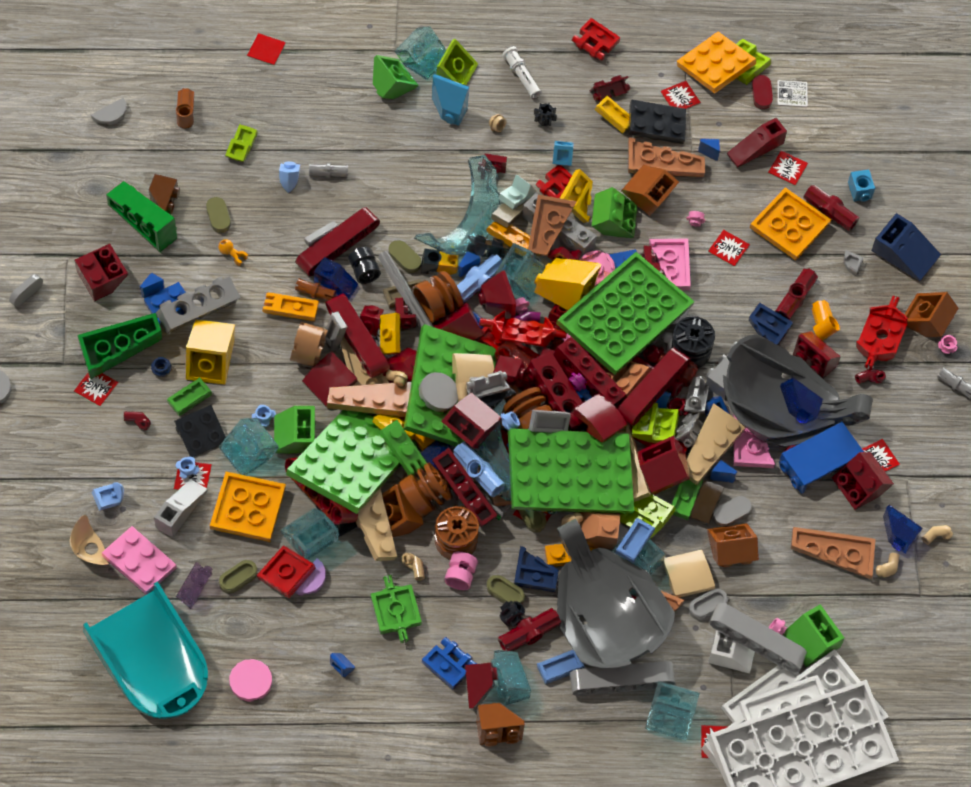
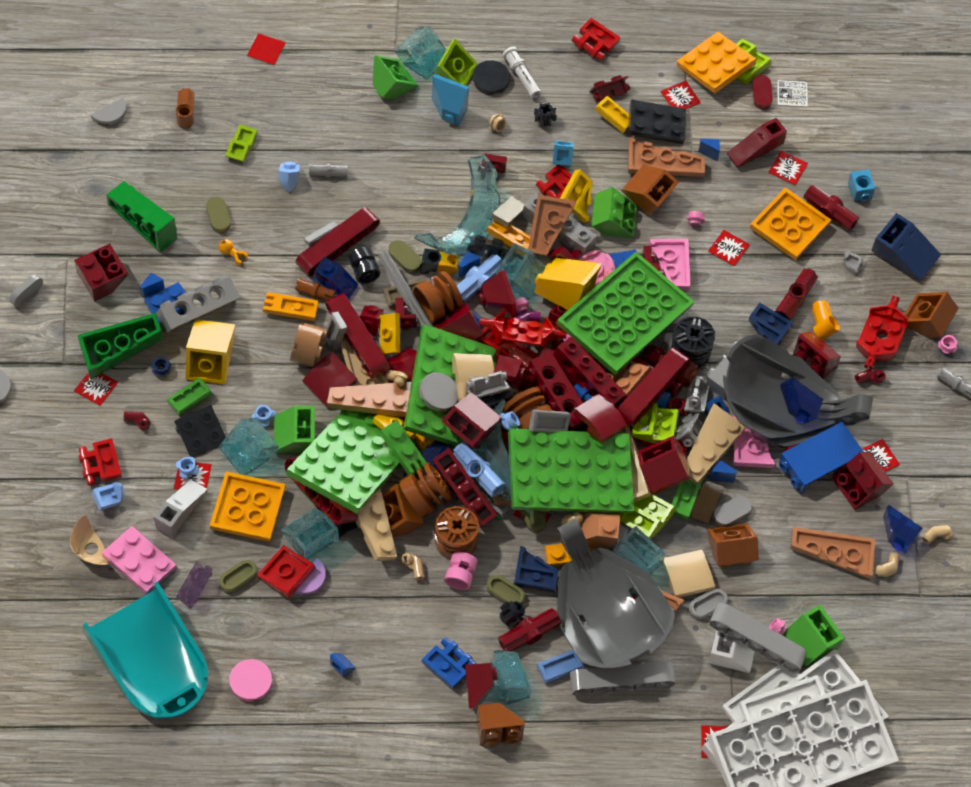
reddish brown slope [149,174,180,215] -> none
bright green plate [371,575,422,643] -> none
light aqua slope [498,175,536,210] -> none
magenta plate [568,372,587,392] -> none
medium blue tile [615,518,655,563] -> none
clear light blue slope [645,681,700,741] -> none
none -> red plate [78,438,122,486]
none -> black tile [472,60,510,95]

